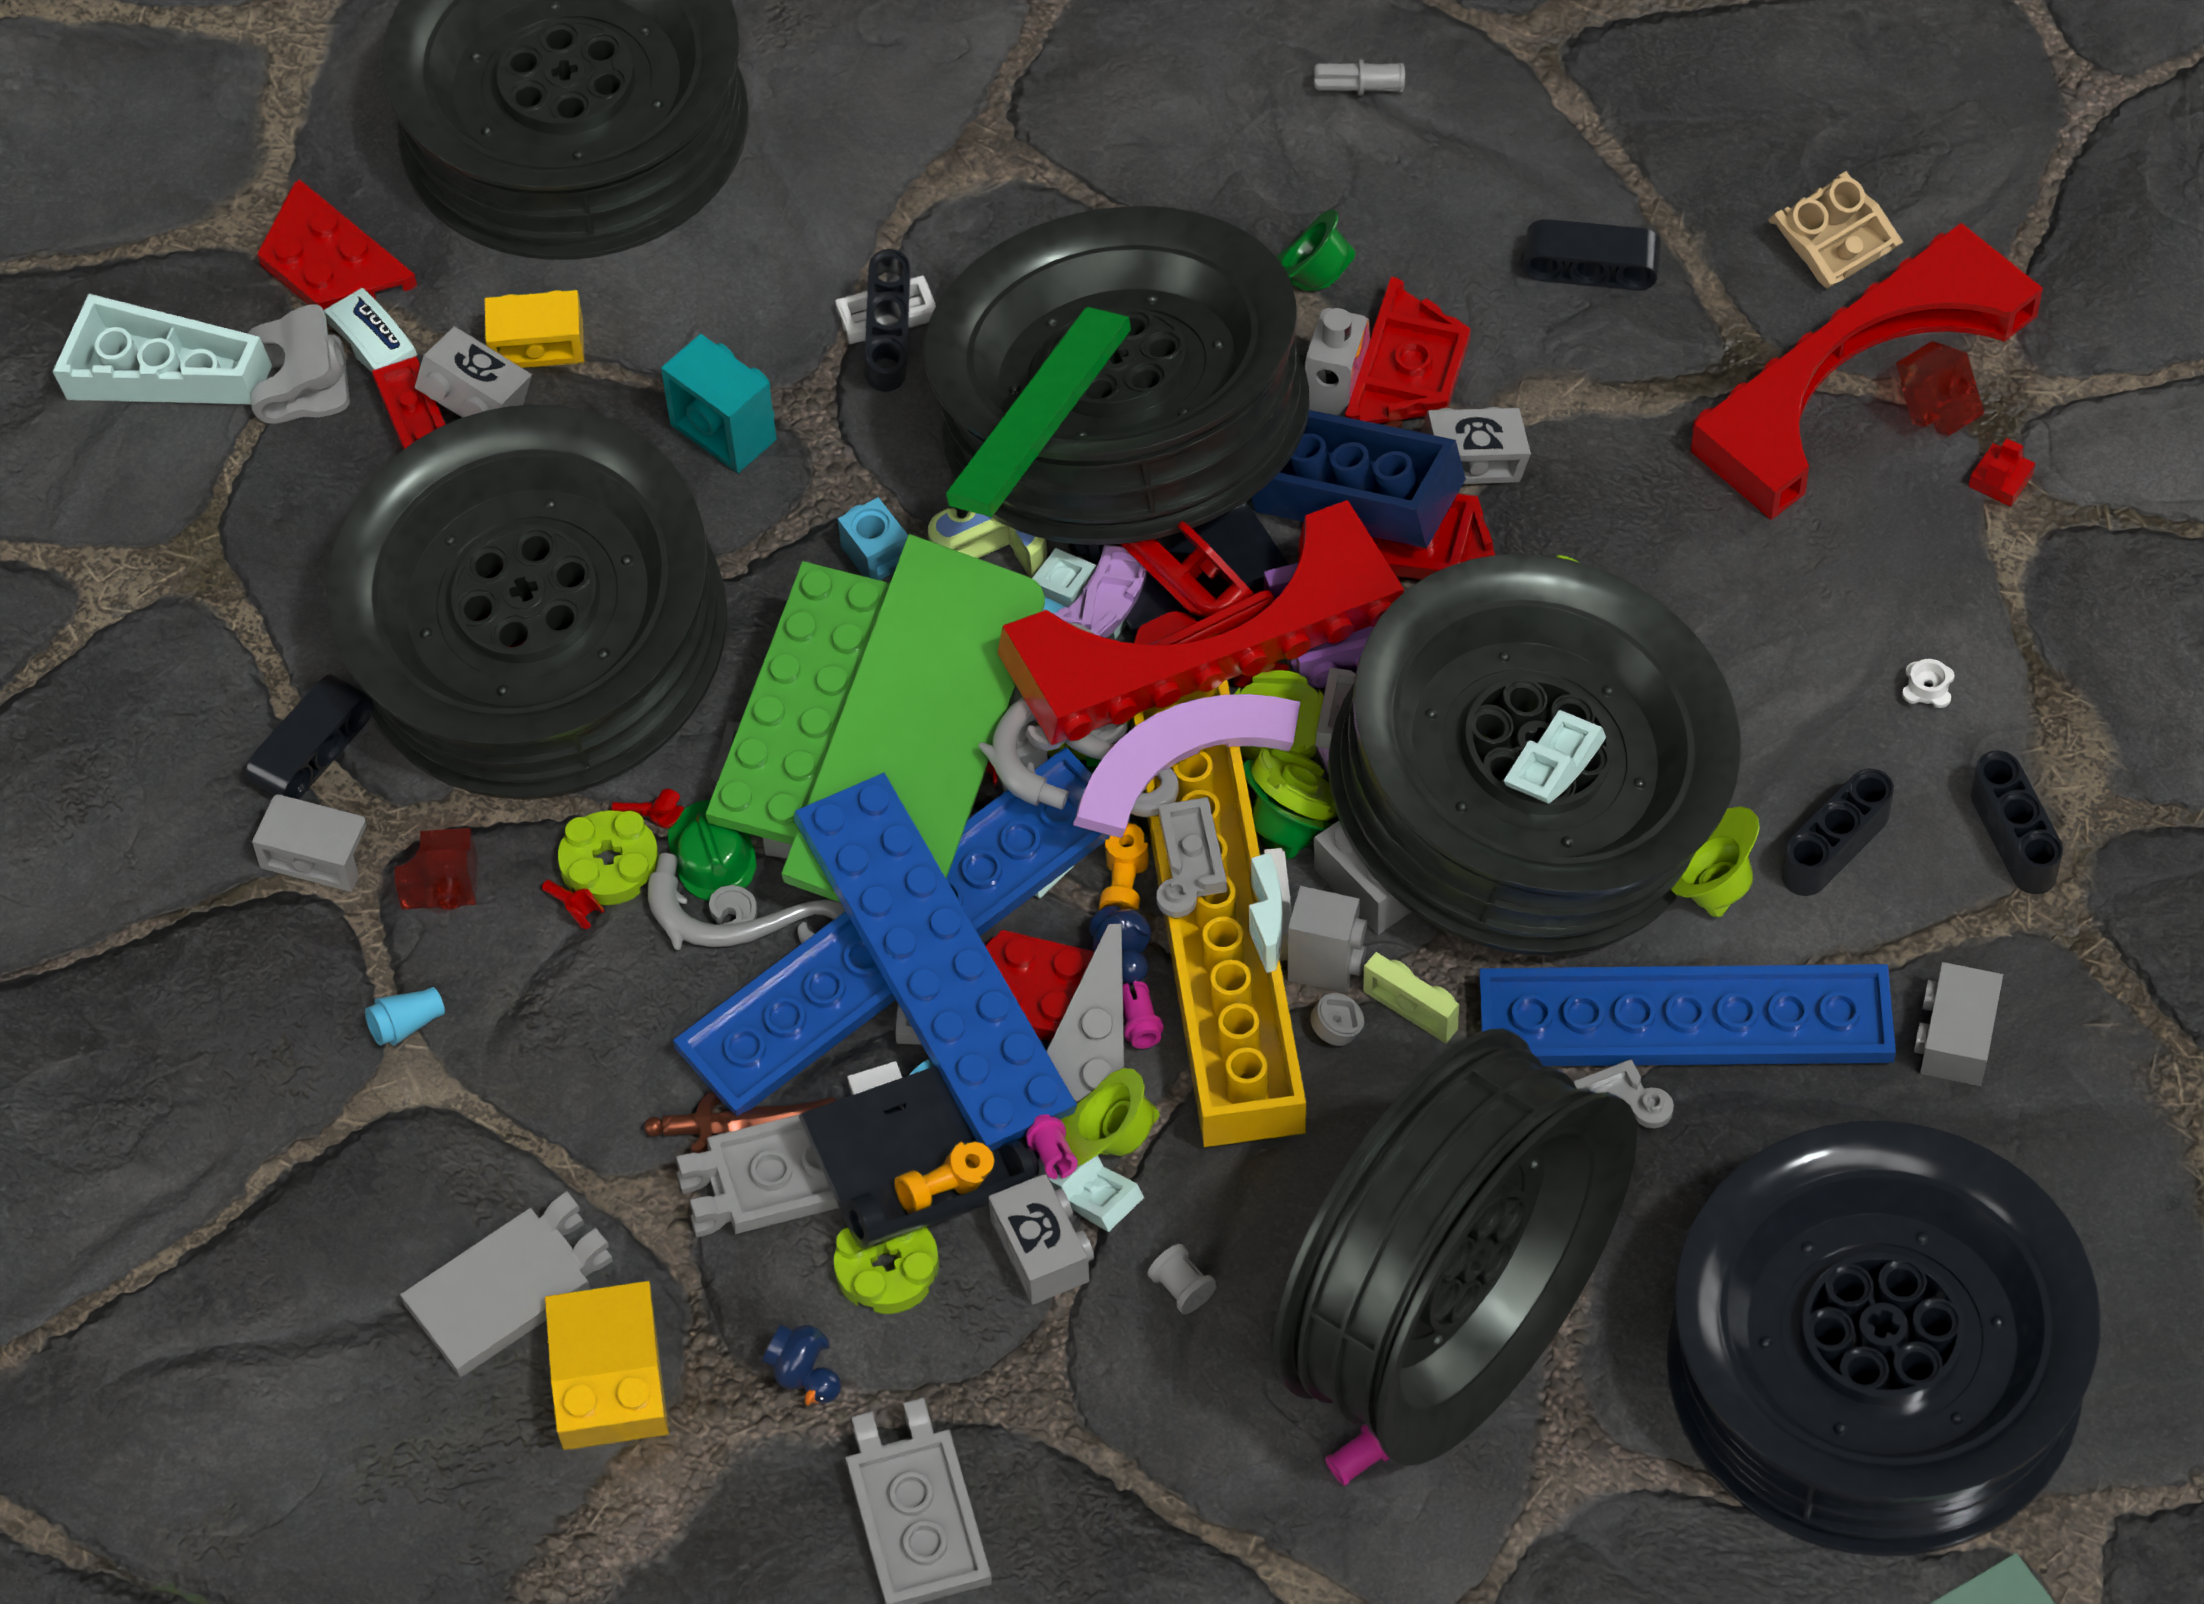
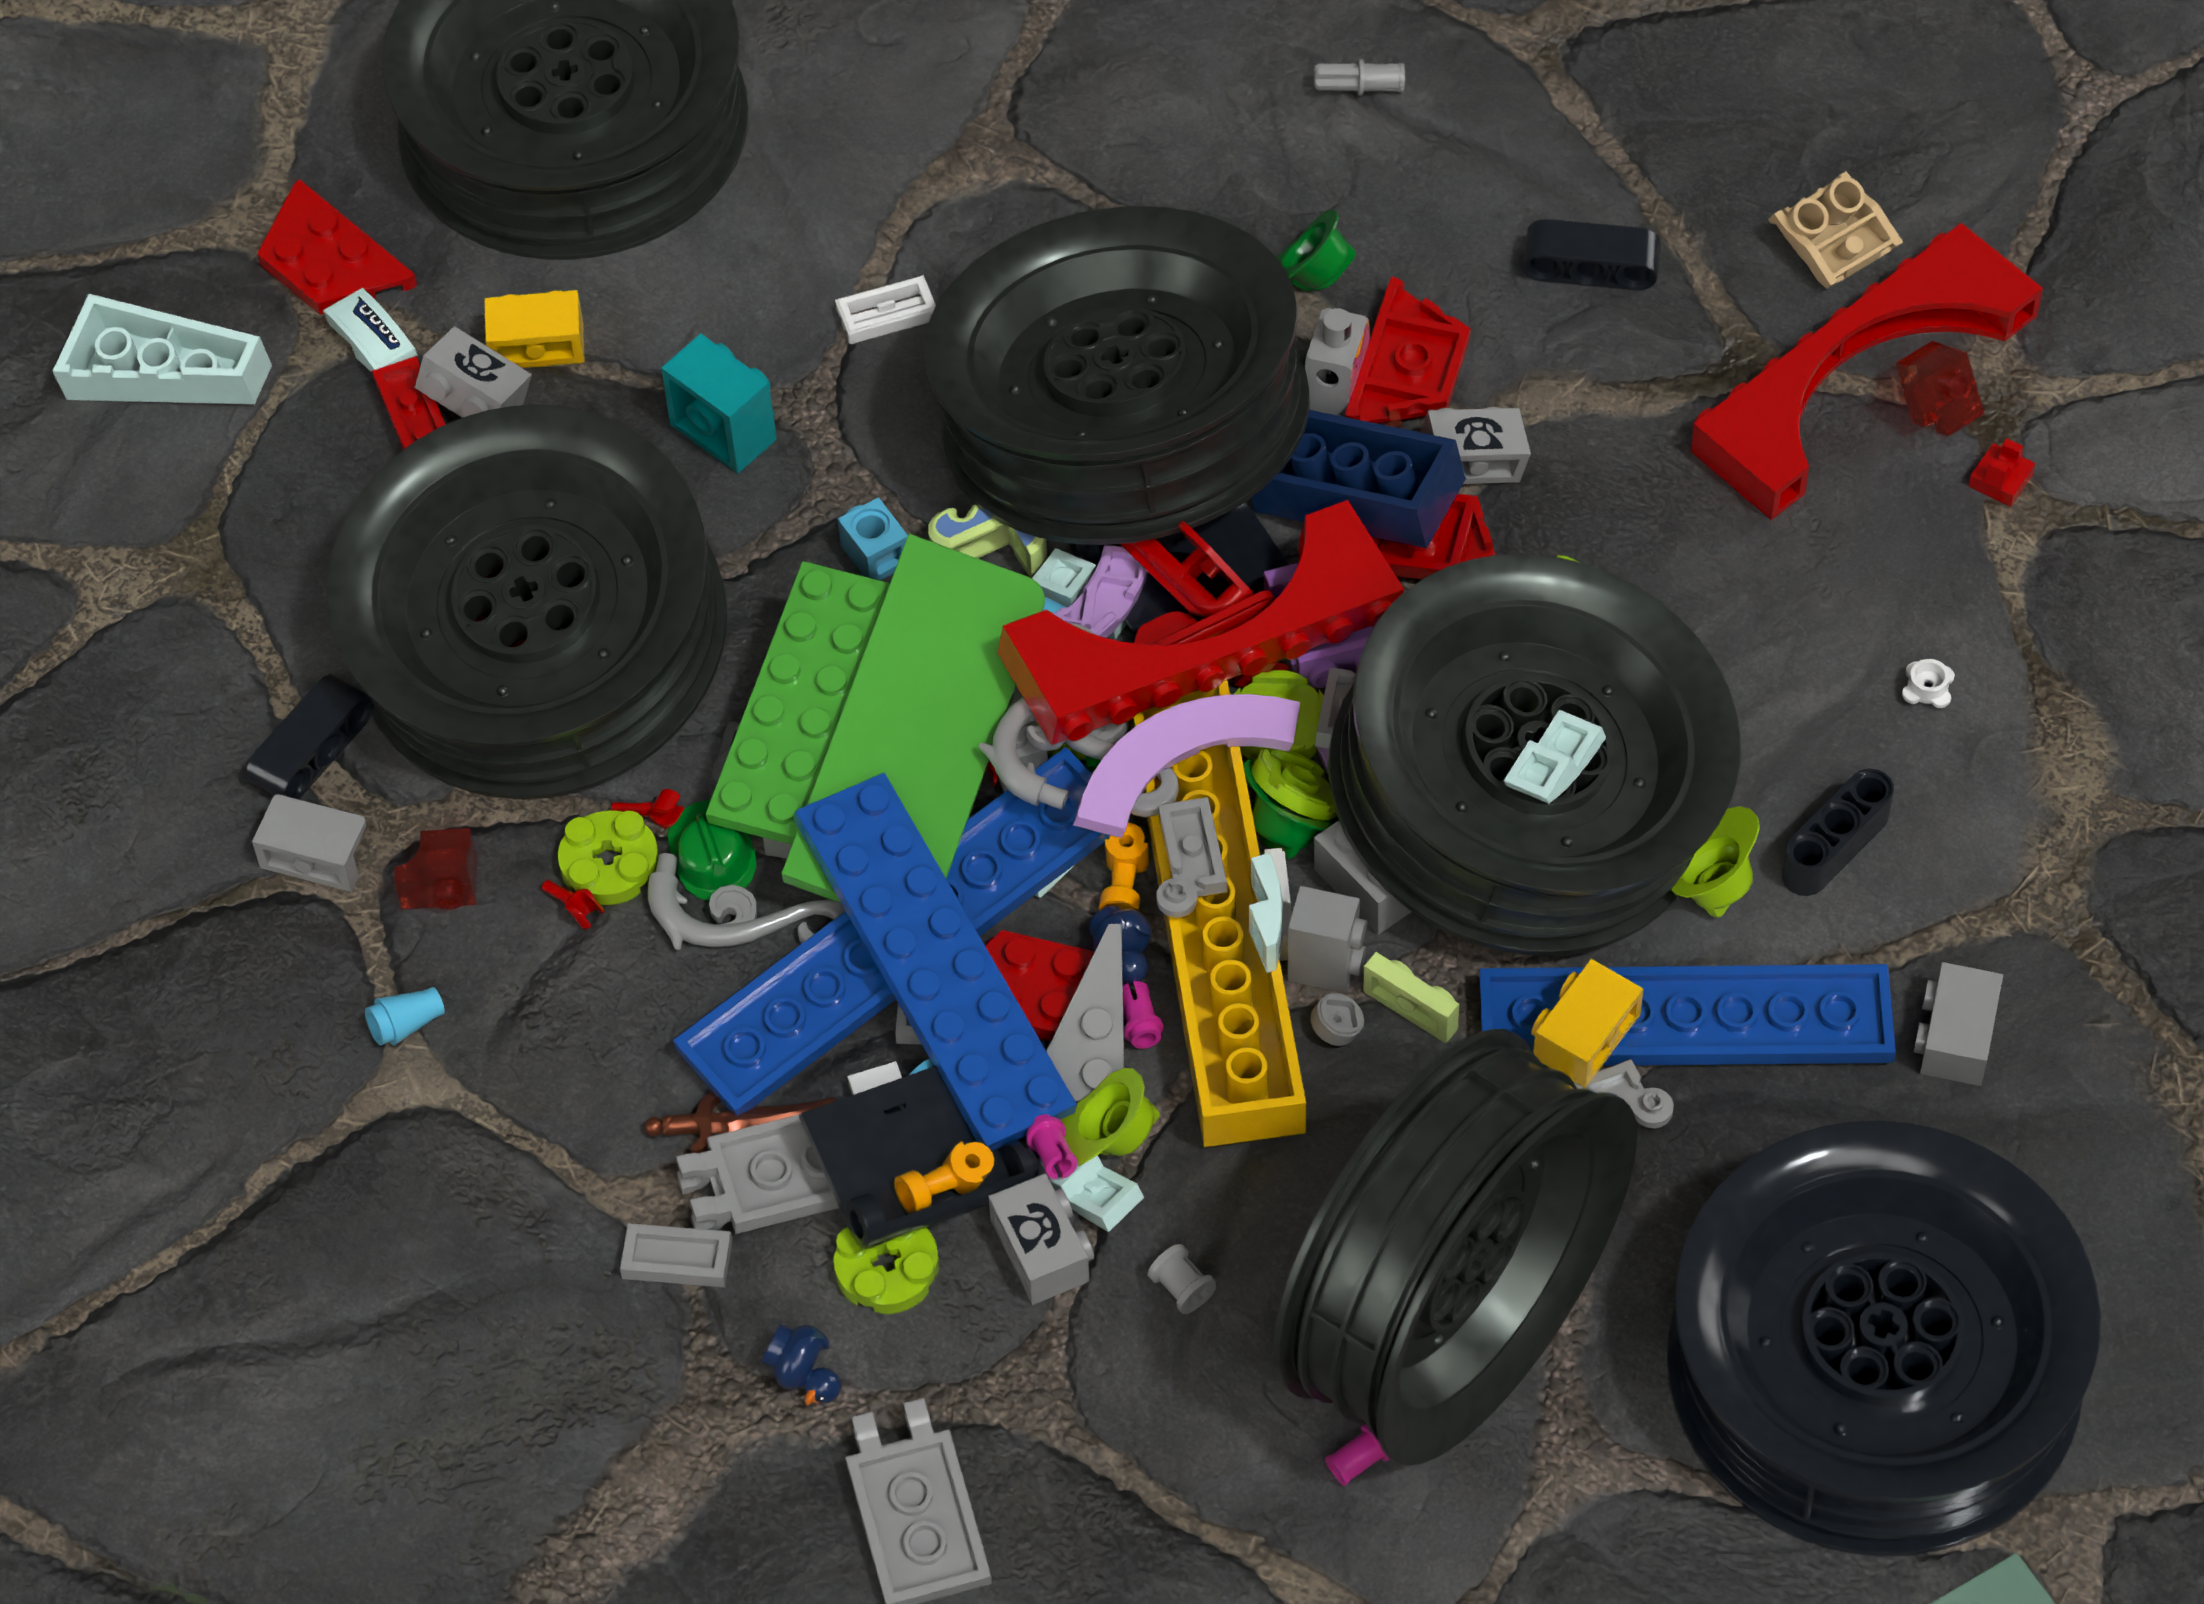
light grey piece [247,304,350,424] -> none
light grey tile [400,1191,613,1378] -> none
yellow slope [545,1281,669,1450] -> none
black beam [864,249,911,392] -> none
green tile [946,307,1131,517] -> none
black beam [1971,750,2064,895] -> none
none -> light grey tile [620,1223,733,1287]
none -> yellow brick [1531,959,1644,1088]

